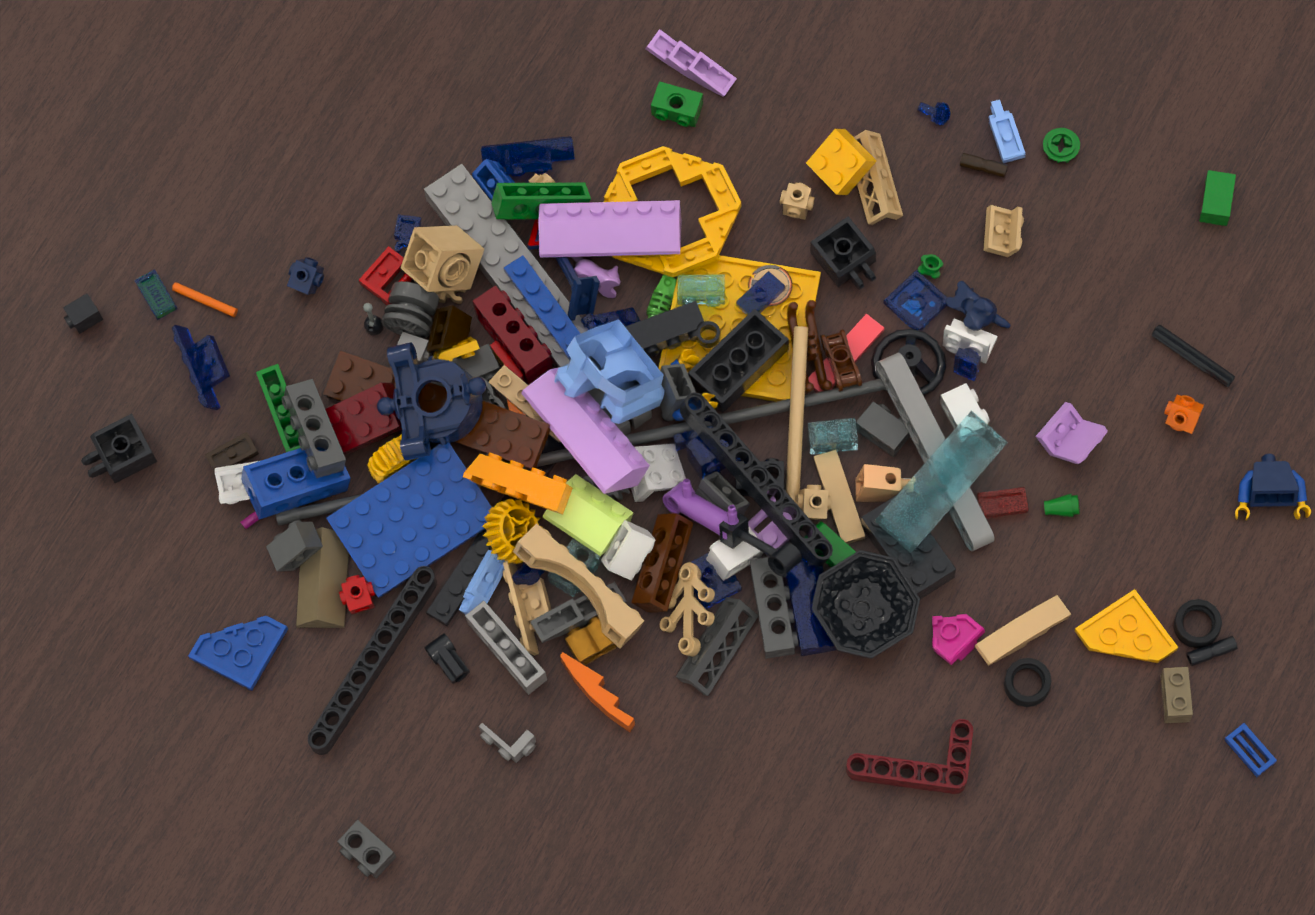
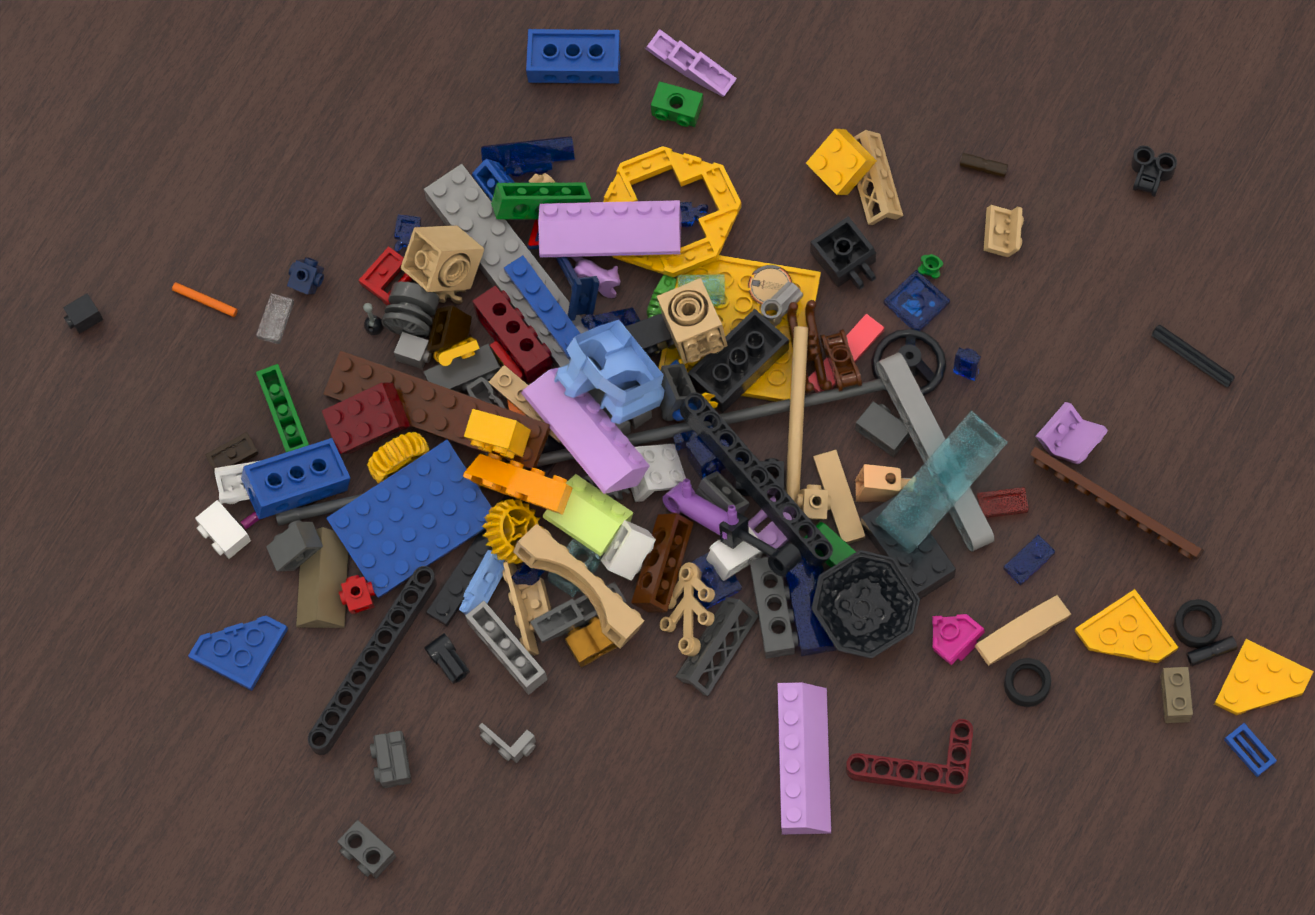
black hinge [81,413,157,483] -> none
tile [134,269,178,320] -> none
clear blue bracket [172,325,230,410] -> none
dark grey brick [282,379,346,478] -> none
dark blue piece [377,342,486,461] -> none
orange slope [560,652,635,732] -> none
clear blue plate [736,271,786,315] -> none
tan brick [780,183,815,220] -> none
clear light blue brick [808,418,858,455] -> none
clear blue plate [917,102,951,125] -> none
white brick [940,383,990,443] -> none
white bracket [942,318,997,364] -> none
dark blue animal [946,281,1011,331] -> none
light blue hinge [989,100,1026,163] -> none
green gear [1043,128,1080,163] -> none
green cone [1044,494,1080,517] -> none
orange brick [1164,394,1204,434] -> none
green panel [1199,170,1236,226] -> none
dark blue torso [1235,454,1311,520] -> none
none -> white brick [195,500,251,559]
none -> clear plate [256,293,294,344]
none -> dark grey brick [370,731,412,788]
none -> yellow brick [464,409,531,459]
none -> blue brick [526,29,621,83]
none -> tan brick [657,278,728,364]
none -> clear blue plate [680,202,708,227]
none -> light grey piece [761,281,803,326]
none -> lavender slope [778,682,831,834]
none -> clear blue plate [1003,535,1055,586]
none -> reddish brown plate [1030,447,1204,560]
none -> black piece [1131,146,1177,197]
none -> yellow plate [1214,639,1314,715]

